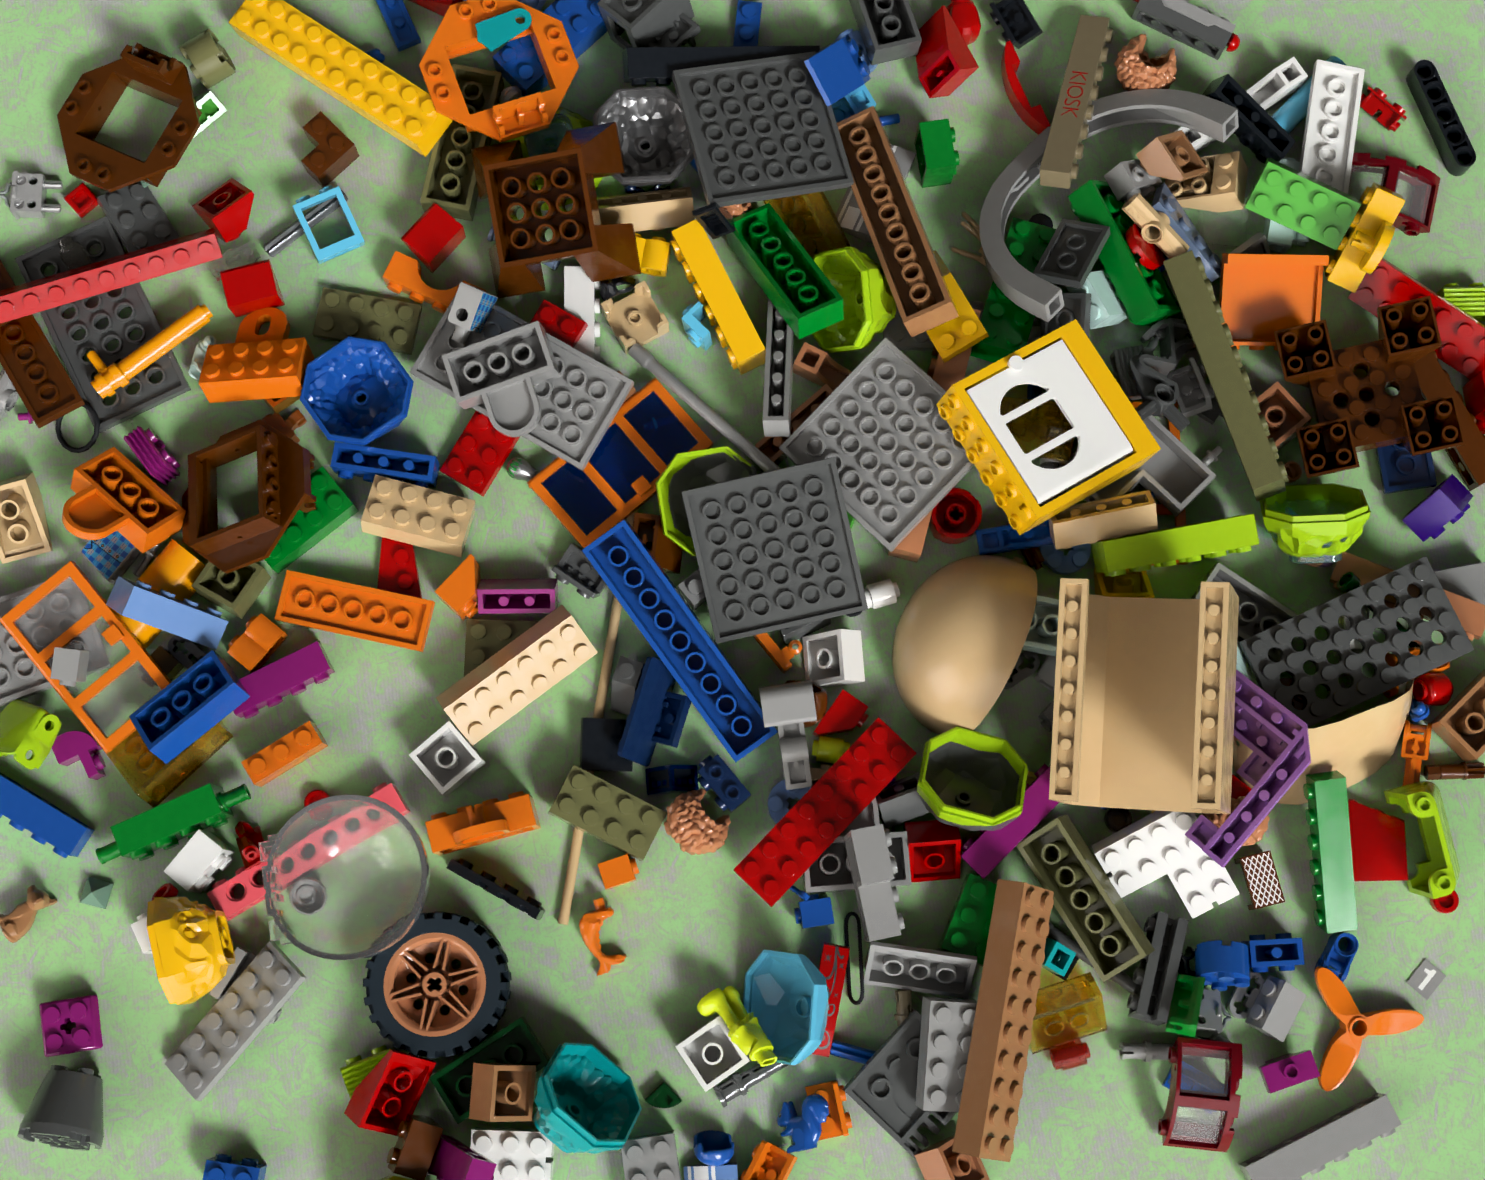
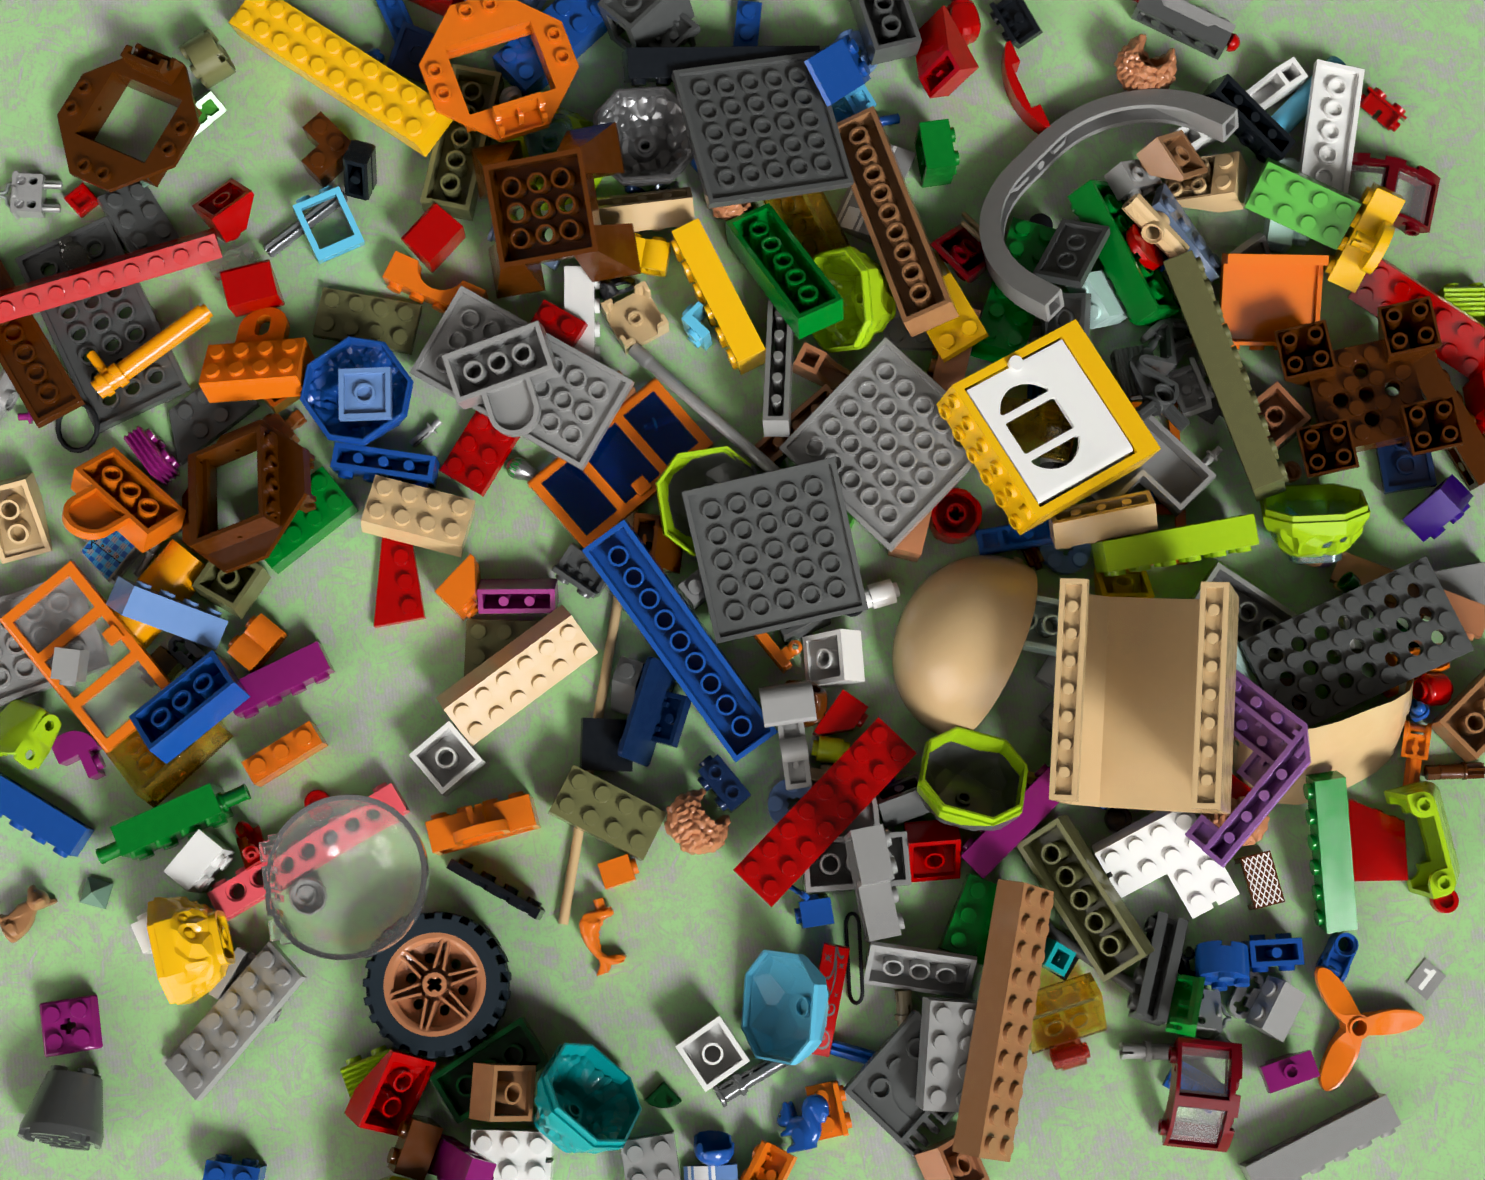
red tile [152,883,178,901] -> none
light aqua piece [188,335,216,380] -> none
orange plate [274,570,435,652] -> none
light grey torso [448,282,498,345] -> none
teal piece [475,8,532,52] -> none
slope [645,764,699,795] -> none
black slope [692,202,736,239] -> none
neon yellow piece [697,986,778,1067] -> none
dark grey beam [1004,651,1040,689] -> none
dark tan brick [1040,15,1113,189] -> none
black beam [1406,60,1476,176] -> none
none -> dark grey wing [169,387,260,466]
none -> medium blue plate [338,367,392,422]
none -> black brick [343,139,377,201]
none -> dark blue plate [387,21,435,85]
none -> light grey piece [409,418,443,448]
none -> dark red slope [930,224,987,284]

